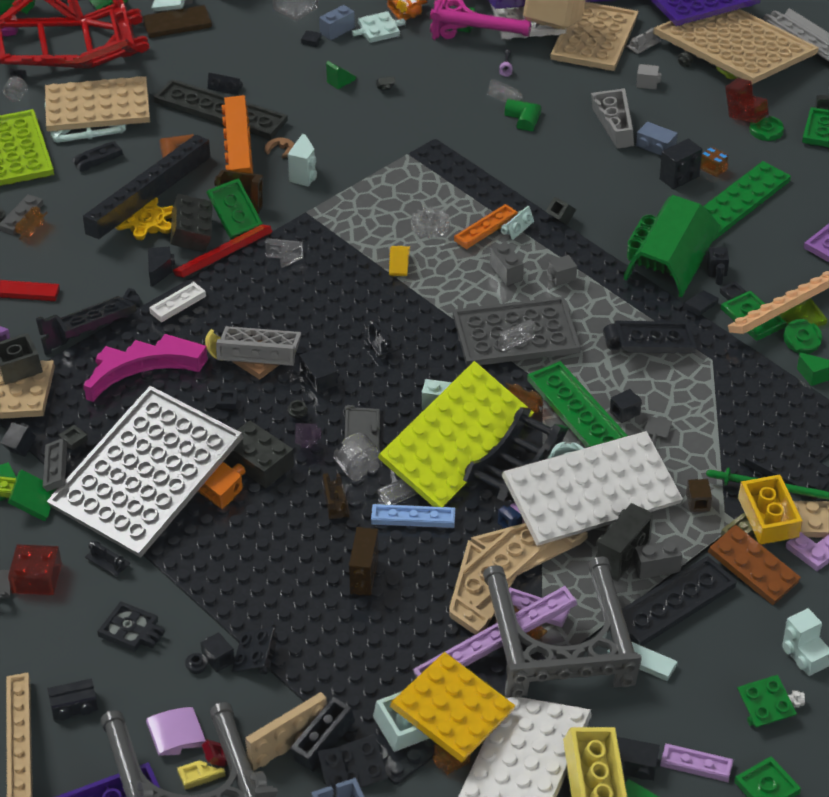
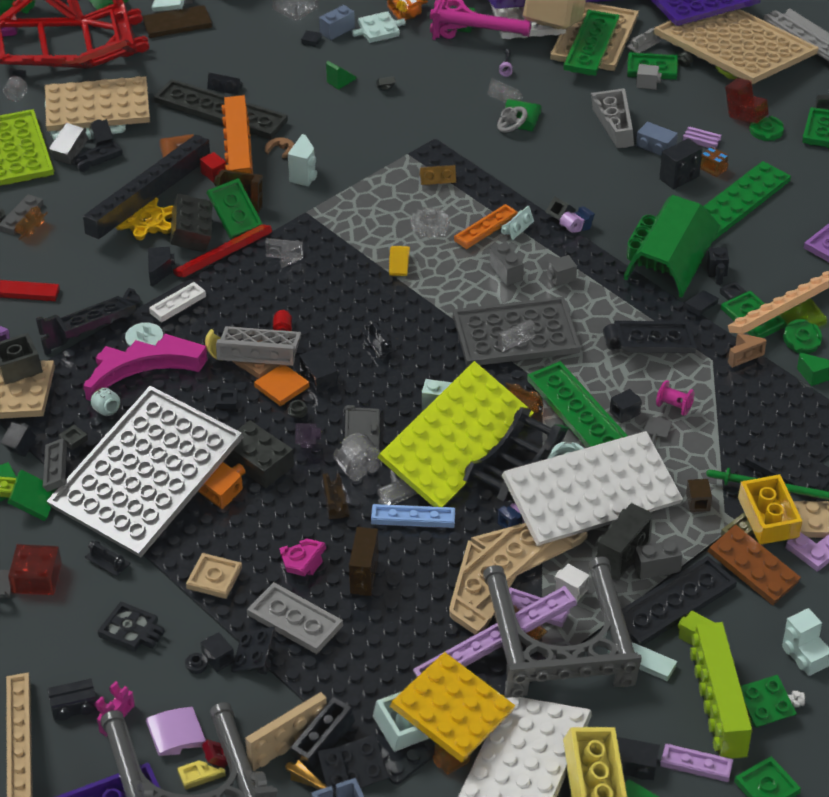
none -> brick [49,123,88,165]
none -> black brick [89,119,113,147]
none -> light aqua head [91,387,120,416]
none -> dark pink plate [95,681,135,736]
none -> light aqua piece [125,323,163,346]
none -> tan plate [186,553,242,599]
none -> red brick [200,152,227,183]
none -> light grey plate [247,582,343,654]
none -> orange tile [254,365,310,406]
none -> red brick [273,310,292,331]
none -> dark pink plate [279,539,326,576]
none -> pearl gold piece [286,760,327,790]
none -> pearl gold hinge [420,165,456,185]
none -> light grey piece [497,106,527,133]
none -> white brick [555,564,590,601]
none -> leg [559,206,595,233]
none -> green plate [563,10,620,76]
none -> green tile [627,53,678,80]
none -> dark pink hose [656,380,695,416]
none -> lime brick [678,611,714,646]
none -> lavender tile [683,127,721,149]
none -> lime brick [690,622,752,759]
none -> medium nougat slope [728,333,766,367]

